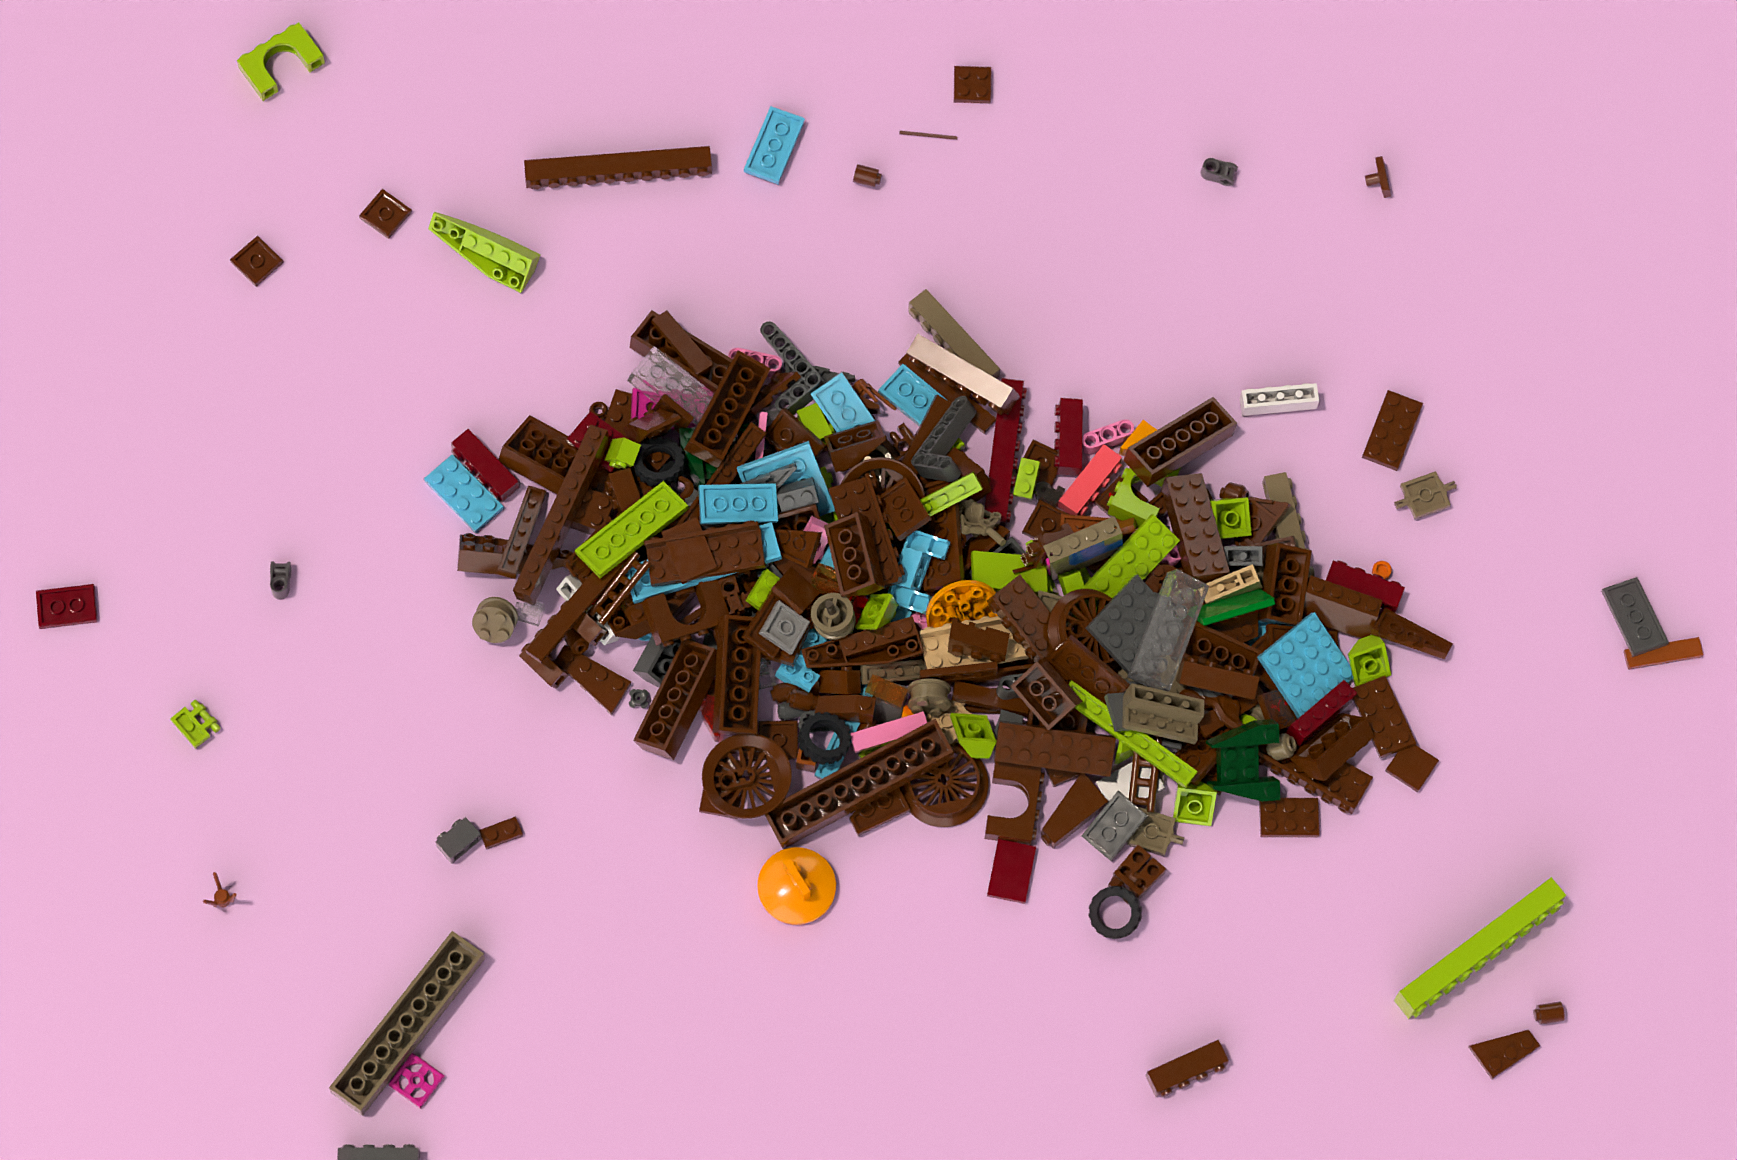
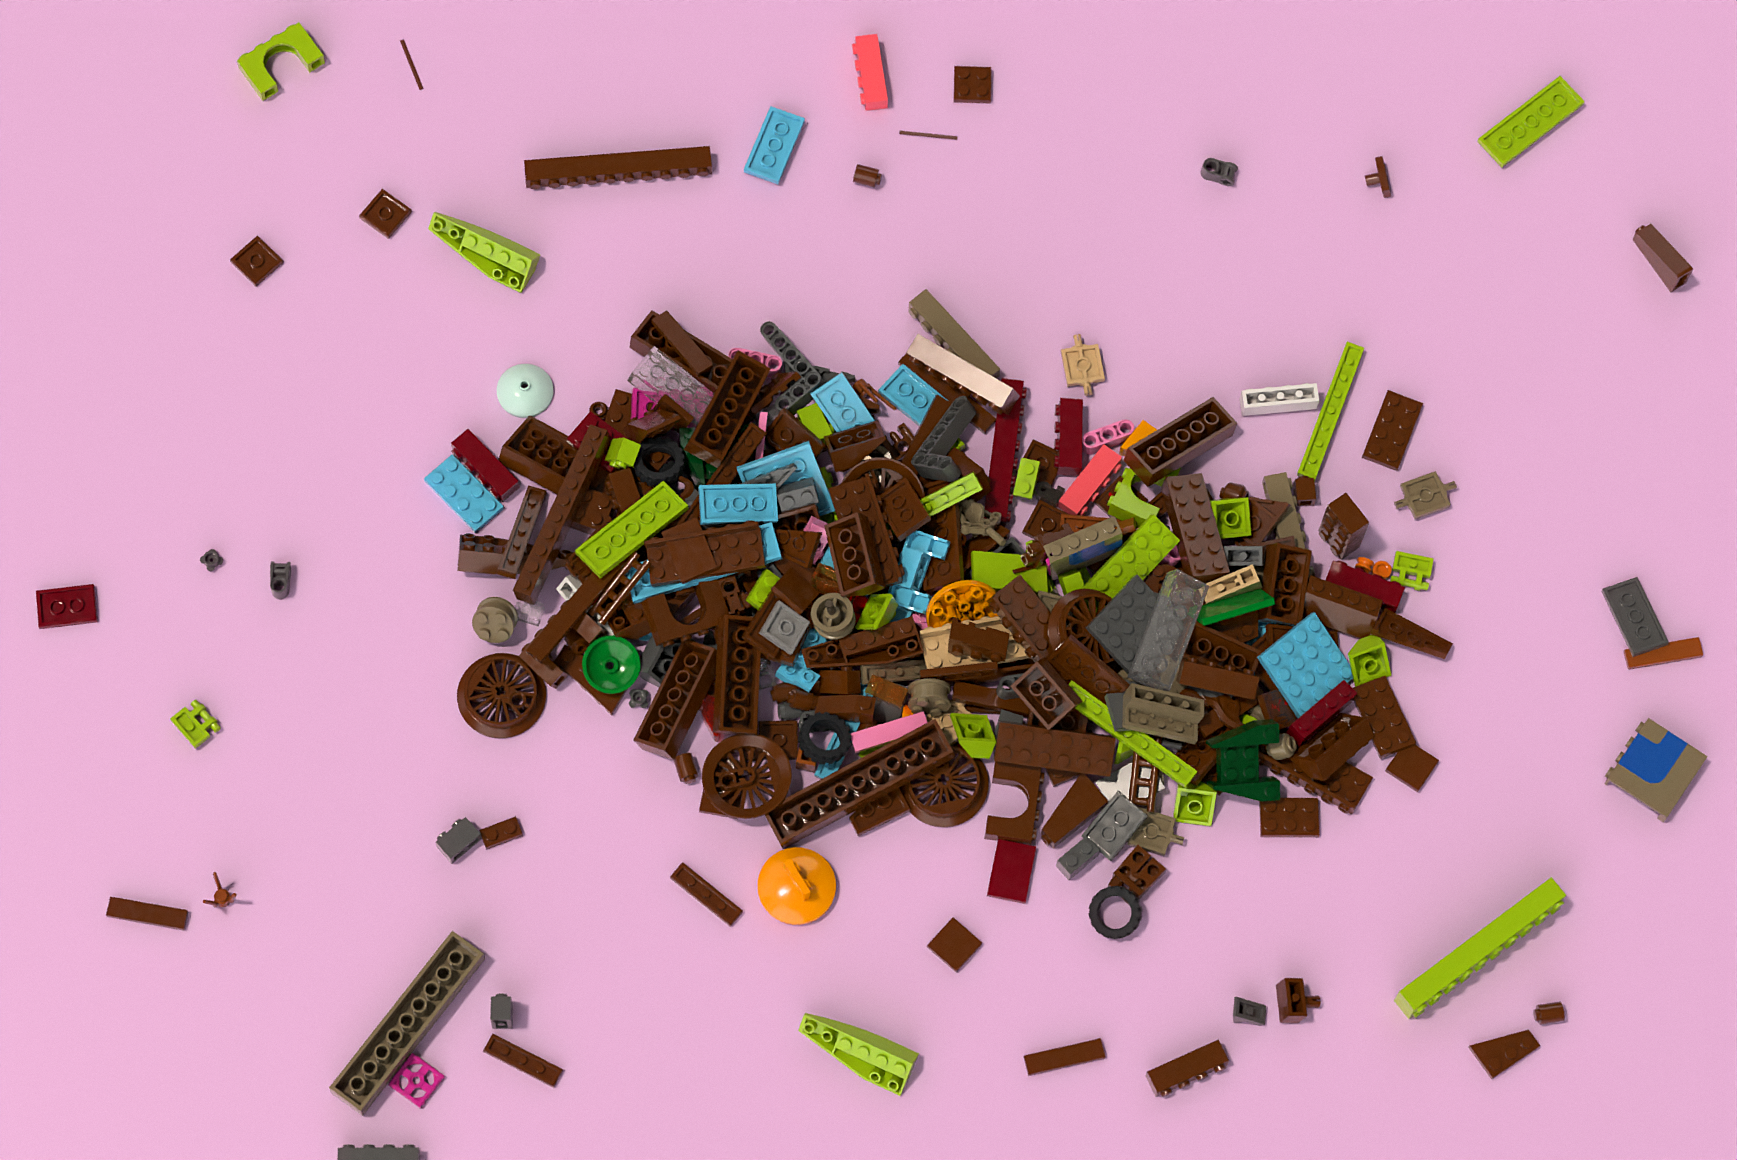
none -> reddish brown tile [106,896,188,931]
none -> dark grey plate [200,549,223,572]
none -> reddish brown piece [400,39,423,90]
none -> reddish brown piece [457,653,546,739]
none -> reddish brown tile [483,1033,563,1088]
none -> dark grey brick [490,993,513,1029]
none -> light aqua dish [497,364,554,418]
none -> green dish [582,636,640,694]
none -> reddish brown tile [670,862,743,927]
none -> reddish brown brick [674,753,699,784]
none -> lime wedge [798,1013,919,1096]
none -> coral brick [852,34,888,111]
none -> reddish brown tile [927,917,982,972]
none -> reddish brown tile [1023,1038,1105,1076]
none -> dark grey brick [1056,836,1100,880]
none -> tan plate [1061,334,1105,396]
none -> dark grey slope [1233,997,1266,1026]
none -> reddish brown brick [1276,978,1321,1023]
none -> reddish brown brick [1293,476,1316,507]
none -> lime plate [1297,342,1364,482]
none -> reddish brown brick [1318,493,1369,560]
none -> orange bush [1355,557,1374,573]
none -> lime plate [1390,551,1434,591]
none -> lime plate [1477,76,1585,168]
none -> dark tan panel [1604,718,1708,823]
none -> reddish brown slope [1632,224,1693,292]

